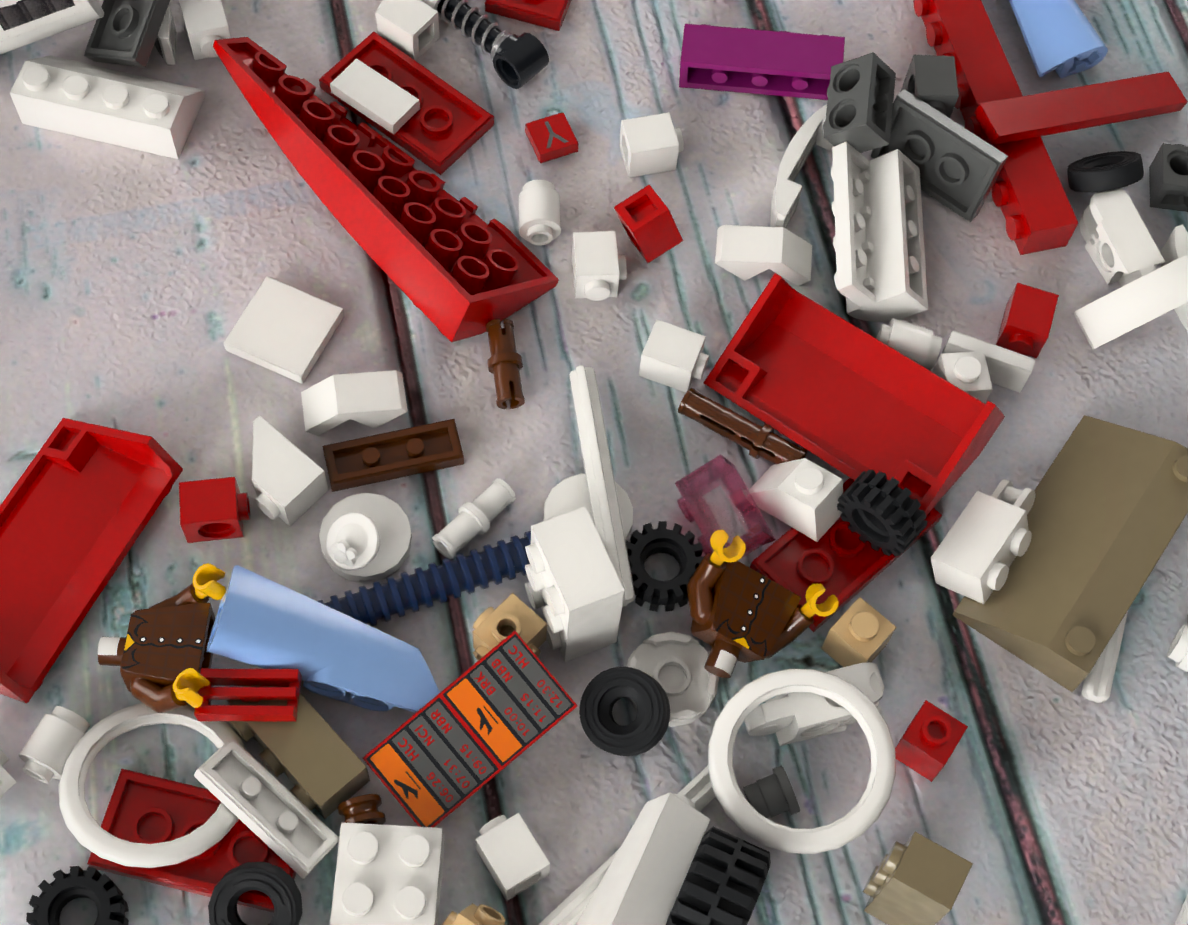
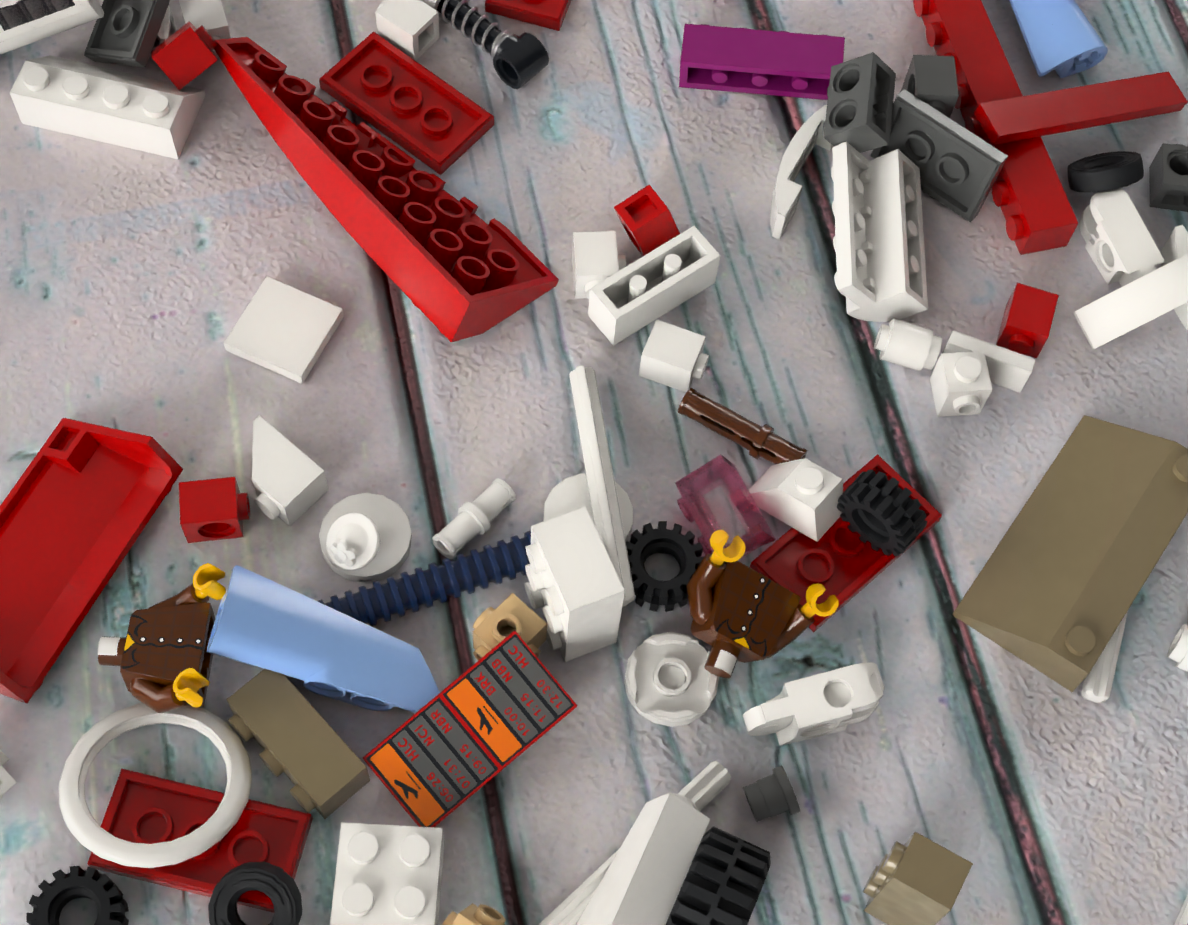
white brick [19,706,90,784] -> none
red tile [194,668,302,722] -> none
white tile [194,737,339,879] -> none
white slope [301,370,408,436] -> none
reddish brown tile [322,419,464,492] -> none
white tile [330,58,420,134] -> none
reddish brown bush [337,794,386,825] -> none
white brick [475,813,550,901] -> none
reddish brown pin [486,318,525,409] -> none
white brick [518,180,561,245] -> none
red tile [525,112,578,163] -> none
black tyre [579,667,670,756] -> none
white brick [619,112,684,178] -> none
red slope [703,273,1005,516] -> none
white wedge [708,668,896,854] -> none
white slope [715,225,812,286] -> none
tan brick [821,597,896,667] -> none
red brick [895,700,968,782] -> none
white brick [931,479,1036,604] -> none
none -> red brick [151,21,218,91]
none -> white brick [588,226,721,346]

